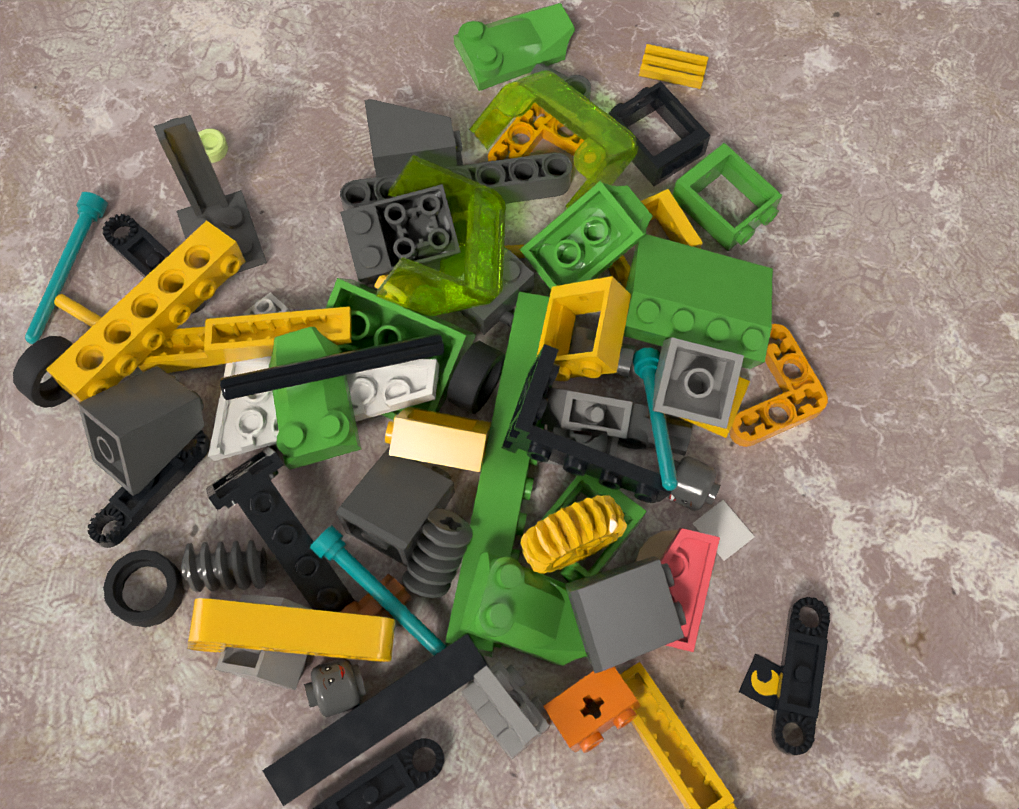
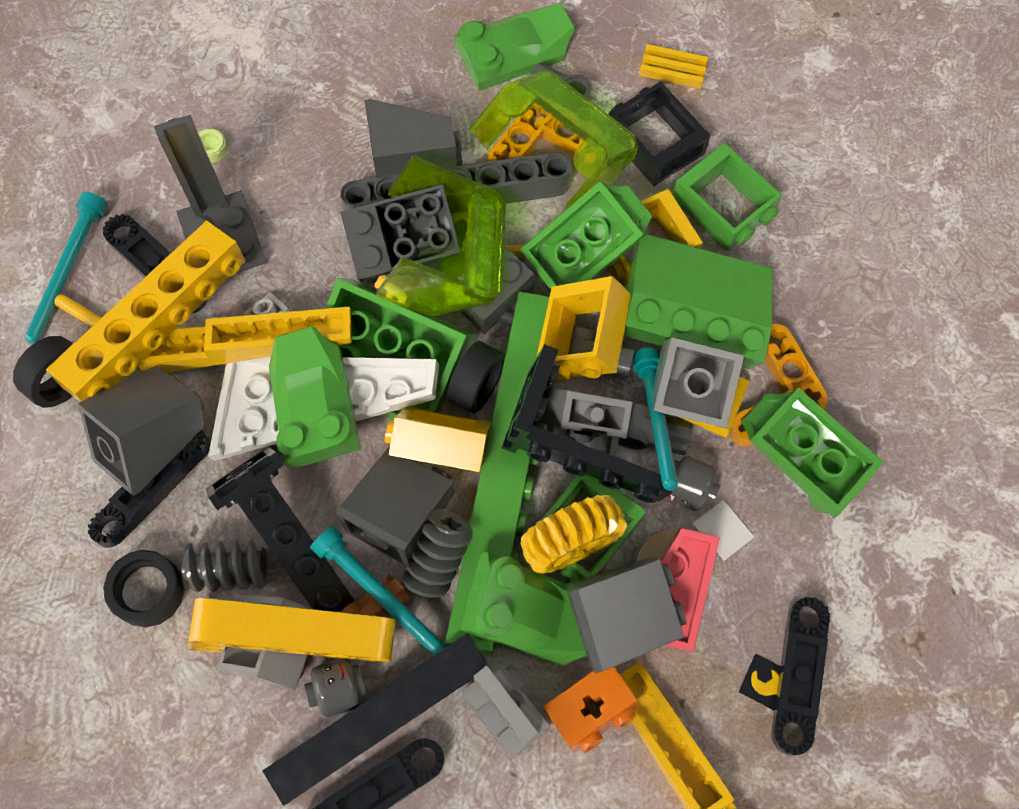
black axle [220,333,444,400] -> none
none -> bright green slope [741,387,884,518]

